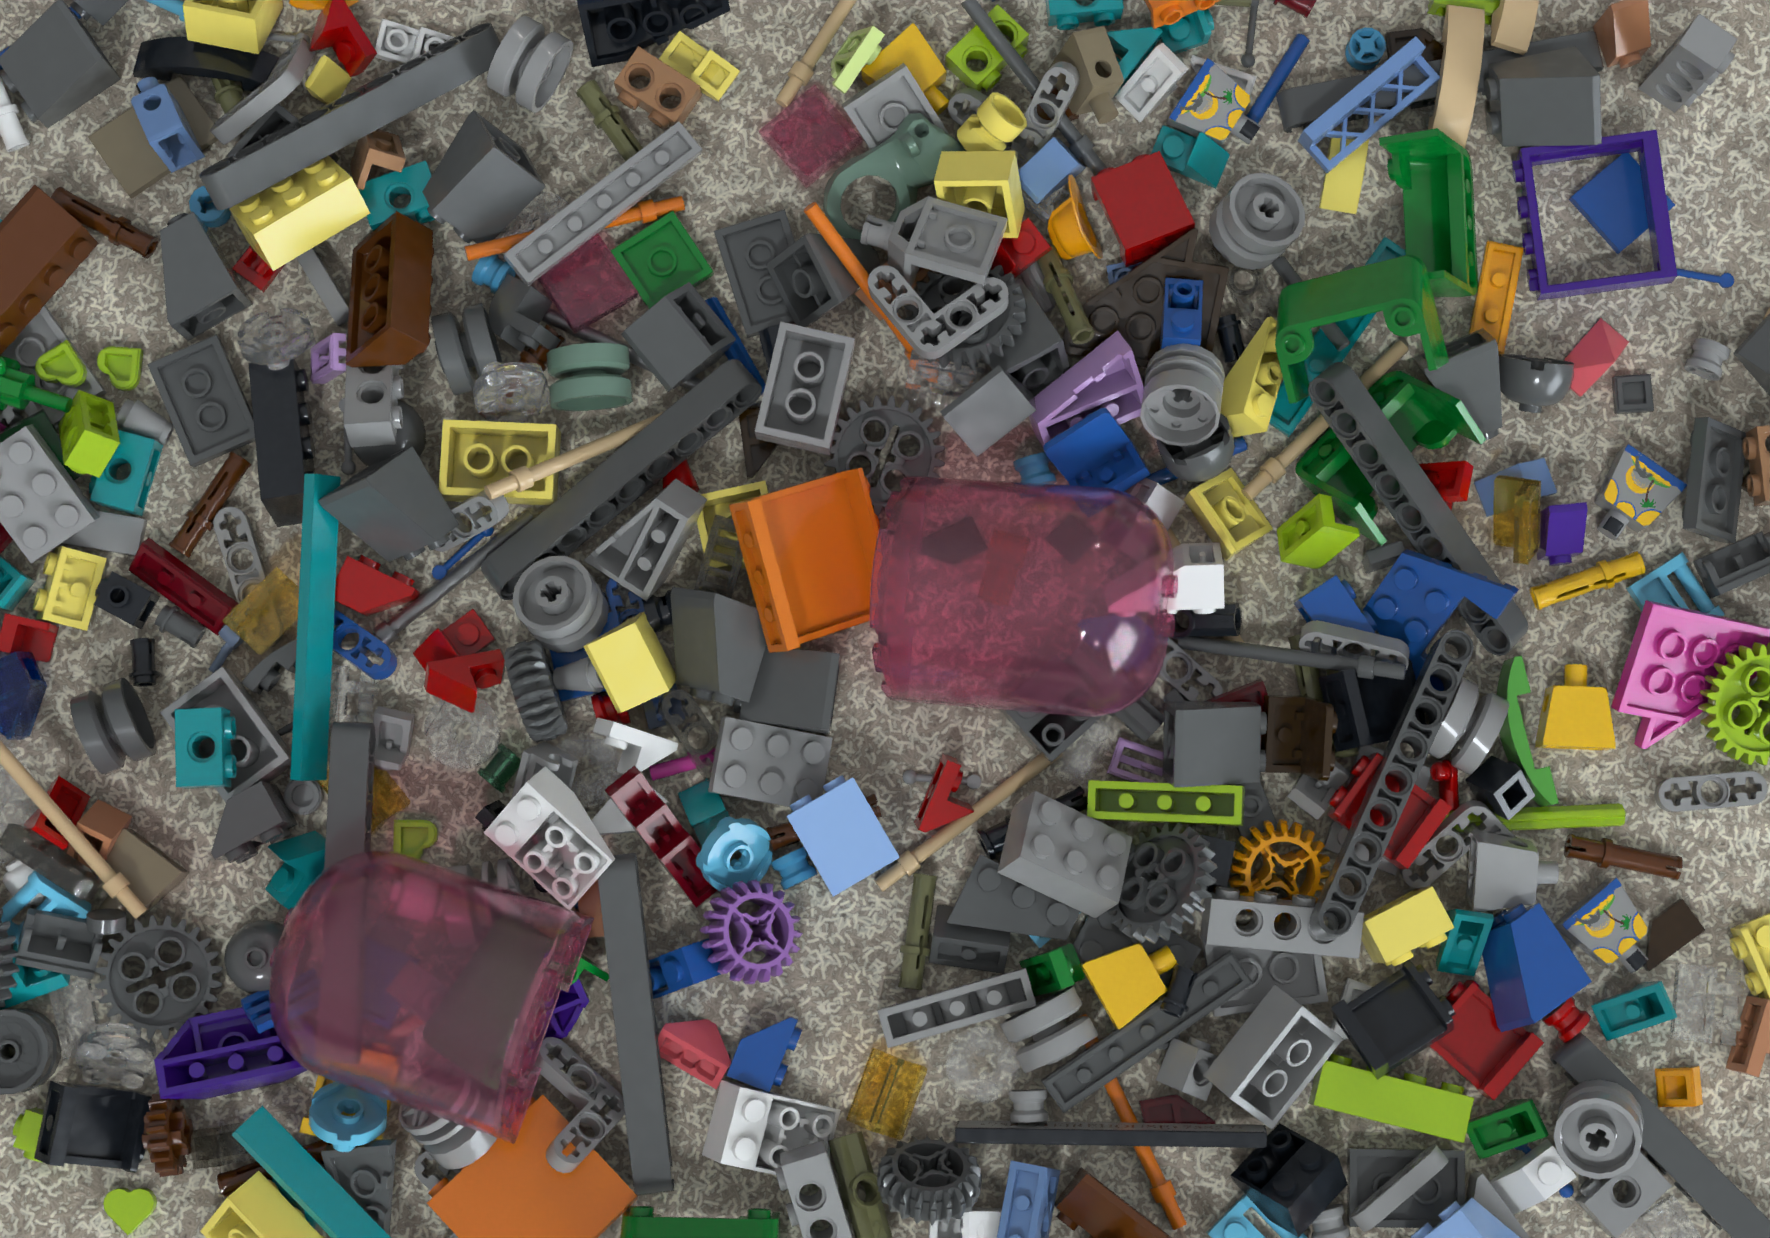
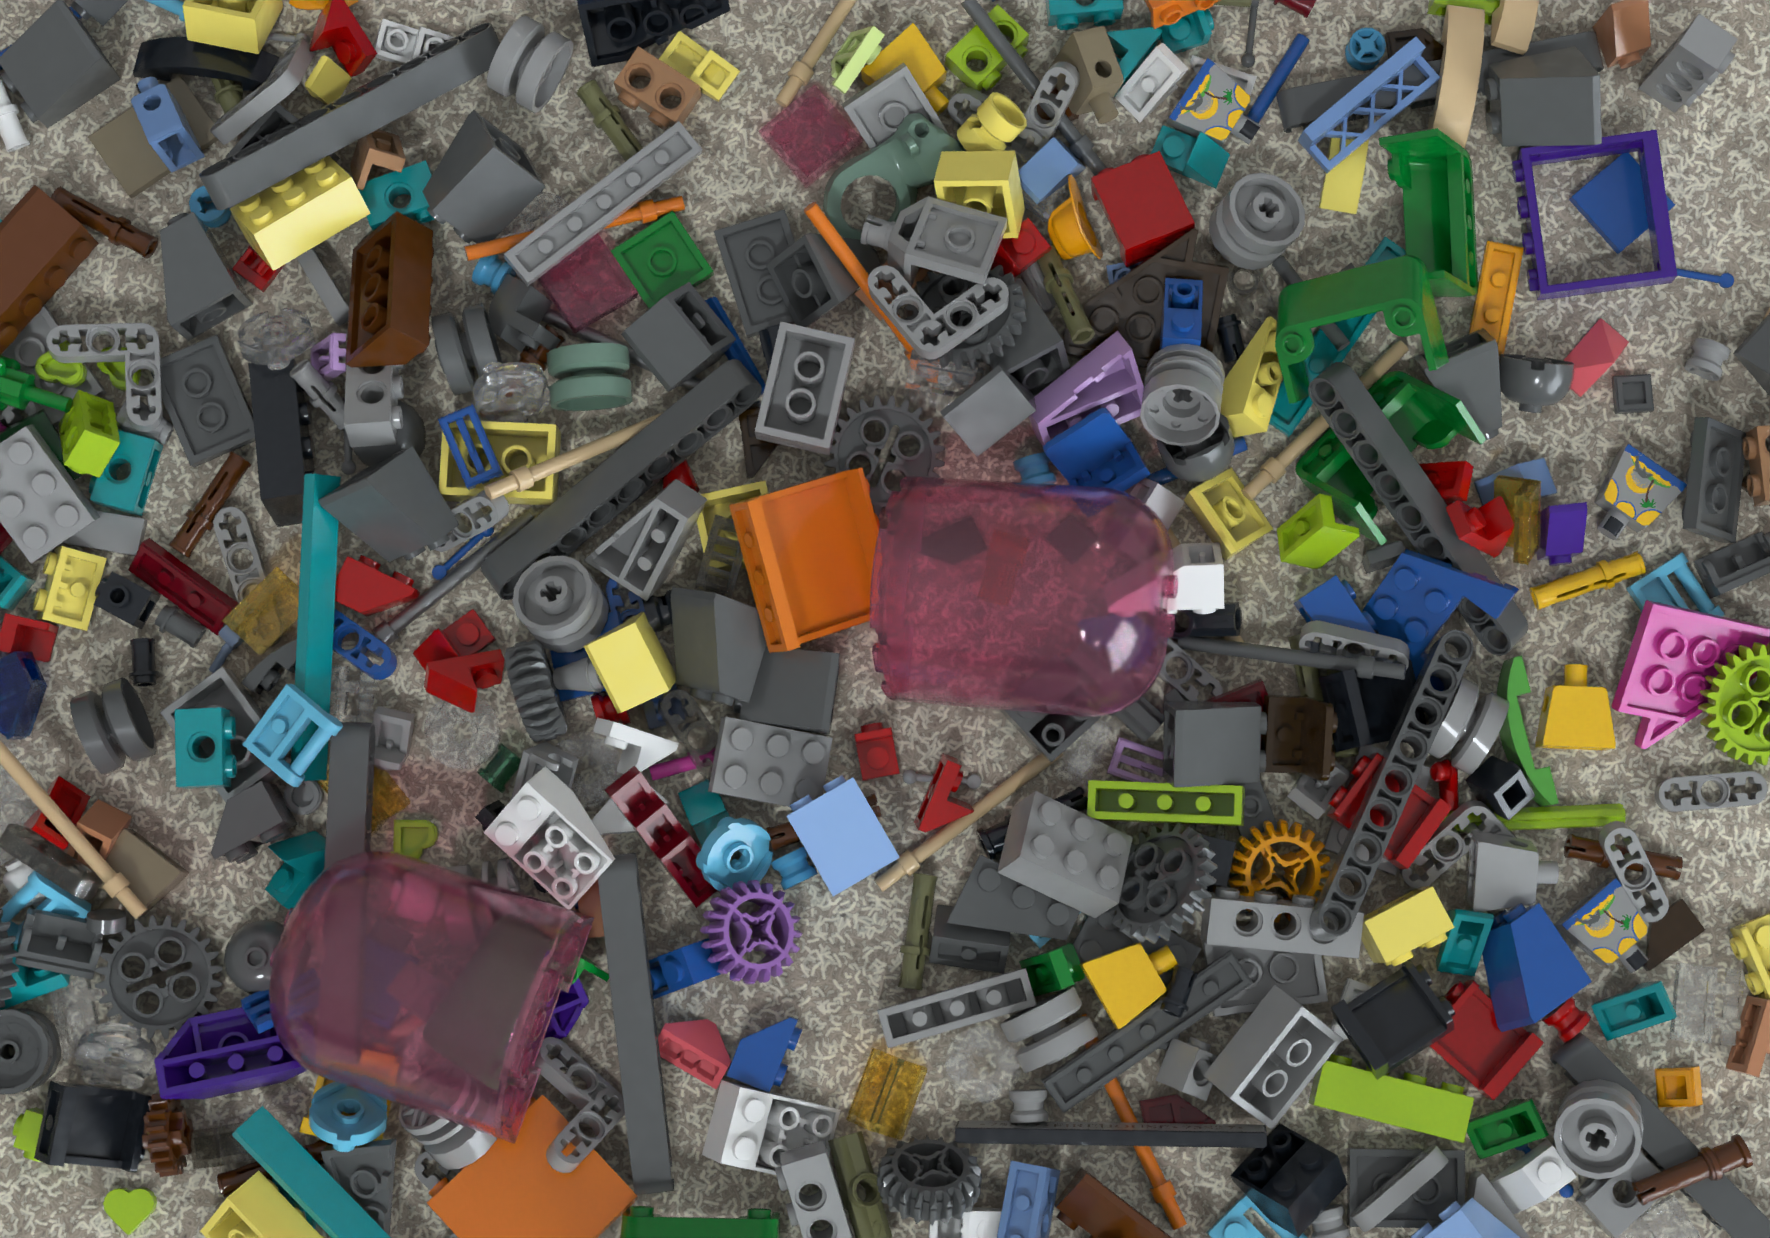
none -> light grey beam [46,323,163,432]
none -> medium azure plate [242,684,343,788]
none -> light grey pin [289,359,345,430]
none -> blue tile [438,404,504,490]
none -> red bracket [854,722,900,781]
none -> red slope [1445,496,1514,558]
none -> light grey beam [1599,821,1669,922]
none -> reddish brown pin [1632,1134,1753,1206]

